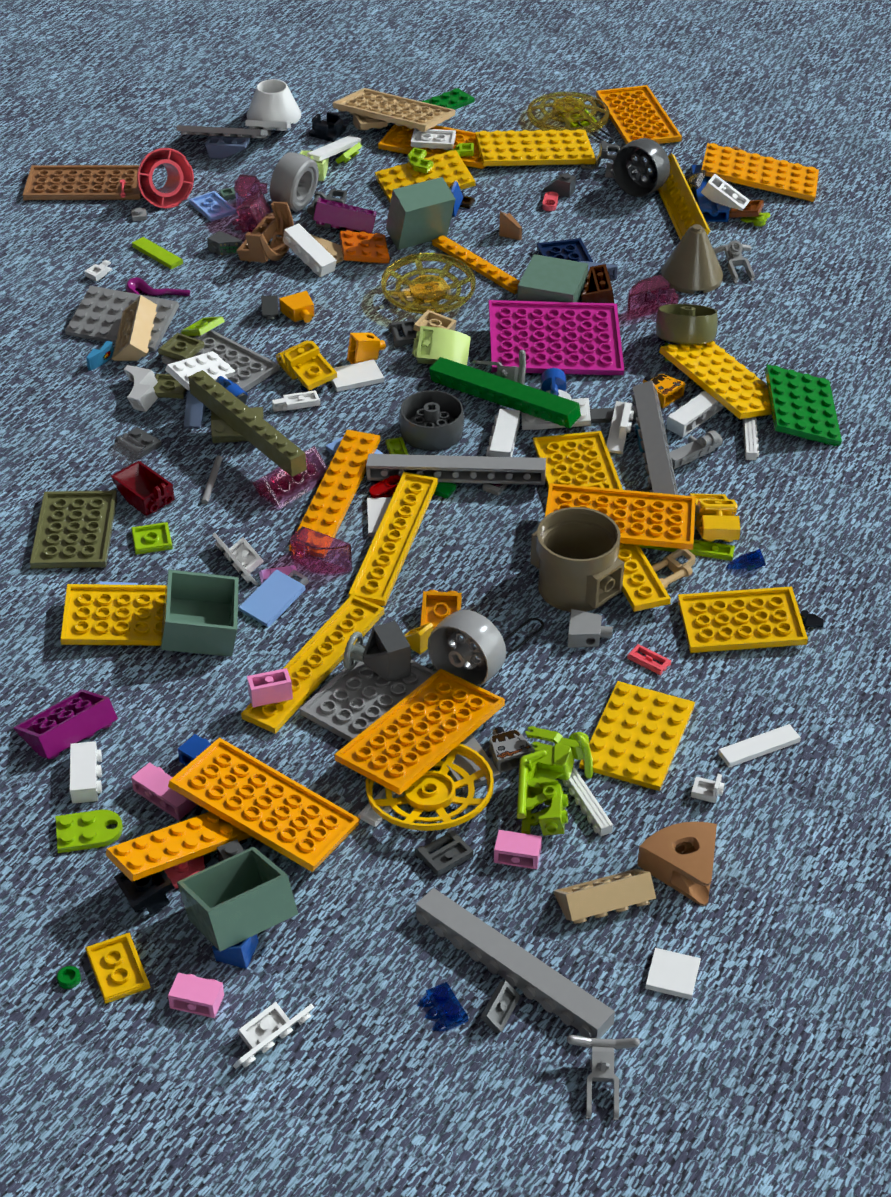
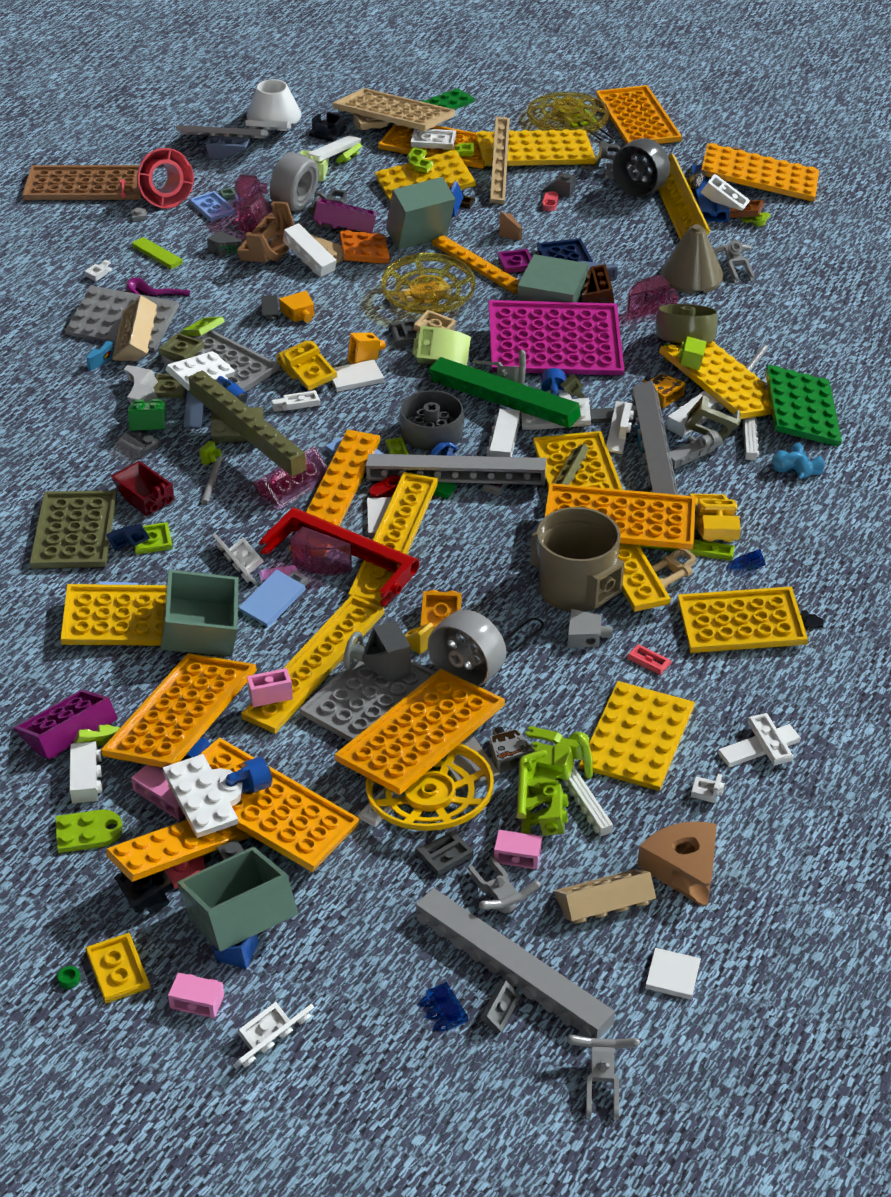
none -> lime slope [73,725,120,747]
none -> light orange plate [101,653,257,768]
none -> dark blue slope [106,524,150,550]
none -> green brick [128,399,167,431]
none -> white plate [163,754,273,838]
none -> lime tile [199,441,222,466]
none -> red piece [259,508,420,607]
none -> blue piece [430,442,458,456]
none -> light grey piece [467,857,540,914]
none -> tan plate [490,117,510,204]
none -> magenta plate [498,249,532,273]
none -> olive plate [554,443,589,485]
none -> olive plate [560,374,585,398]
none -> lime brick [678,336,707,370]
none -> olive panel [685,396,741,440]
none -> light grey bar [746,344,768,372]
none -> white tile [747,713,794,766]
none -> dark azure animal [771,443,825,479]

